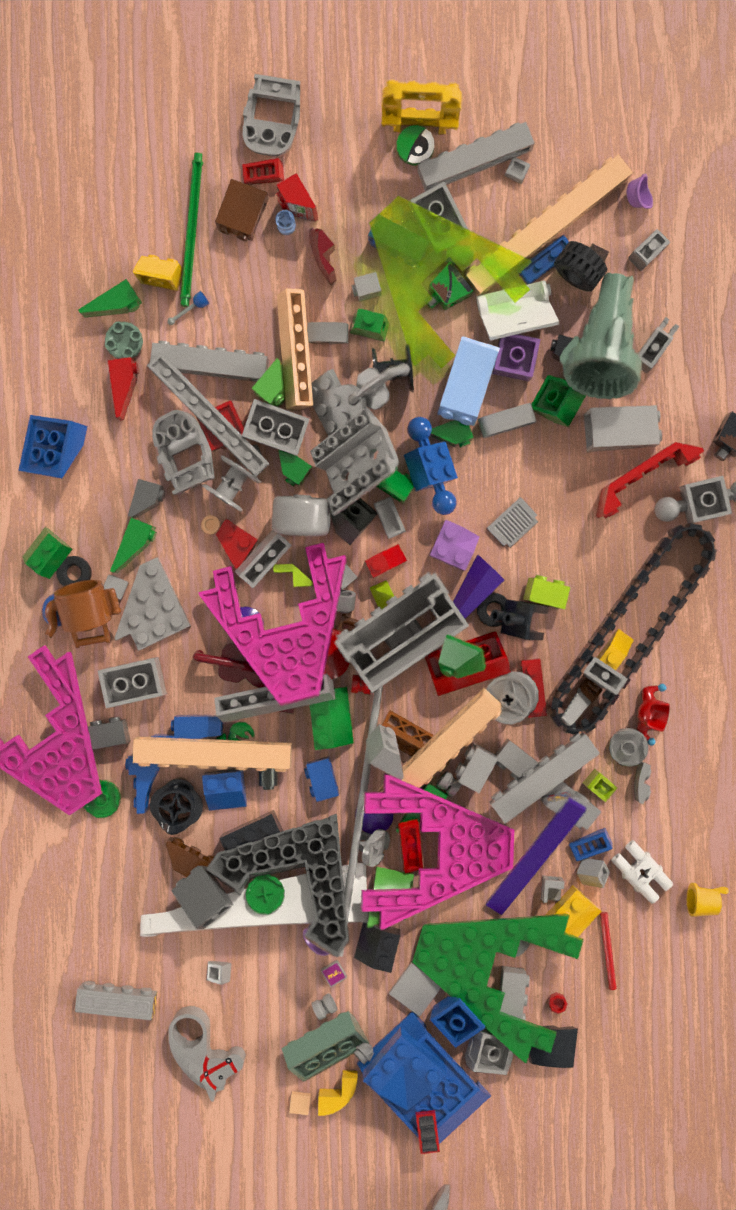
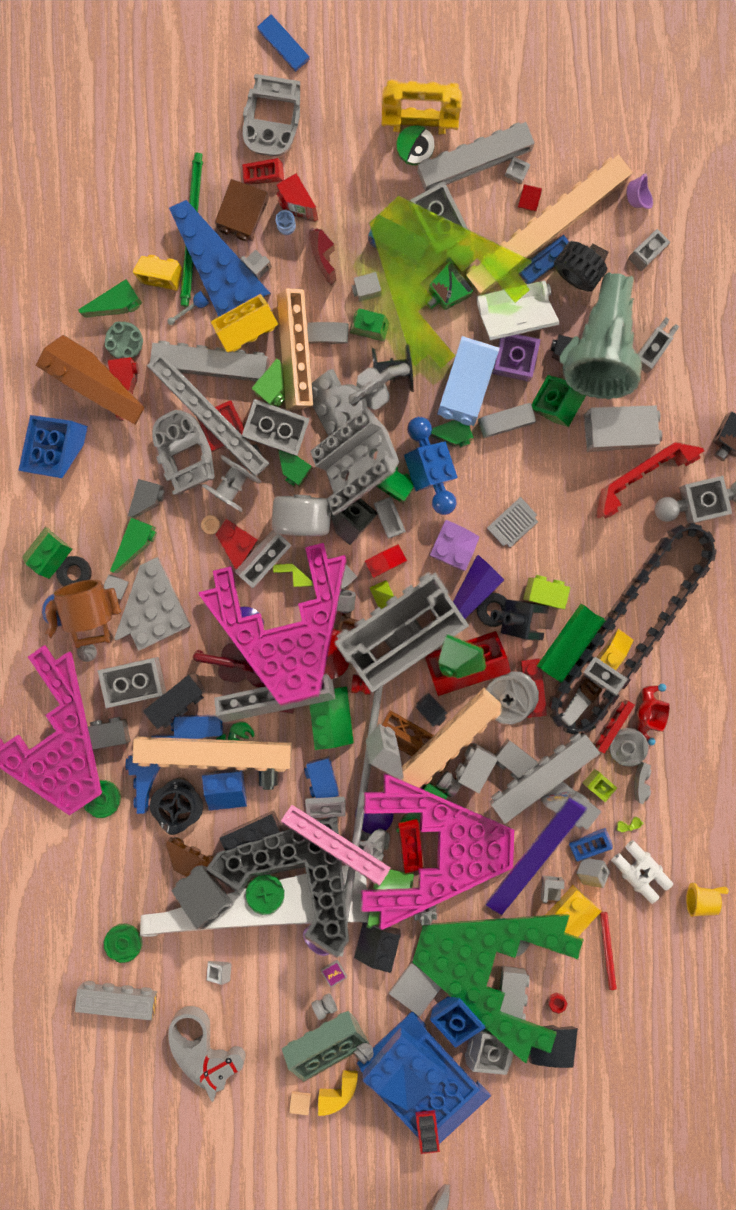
none -> dark orange wedge [35,335,145,425]
none -> light grey plate [77,644,97,662]
none -> green tile [103,923,142,963]
none -> black slope [143,672,206,729]
none -> blue wing [169,200,271,317]
none -> yellow brick [210,294,279,353]
none -> light grey panel [240,250,272,280]
none -> blue tile [257,14,310,72]
none -> bright pink plate [281,805,390,886]
none -> light grey panel [305,797,346,818]
none -> light grey gear [414,906,437,925]
none -> black slope [415,692,447,727]
none -> red slope [518,184,542,212]
none -> green panel [537,603,605,682]
none -> red plate [595,699,635,754]
none -> lime piece [616,817,644,832]

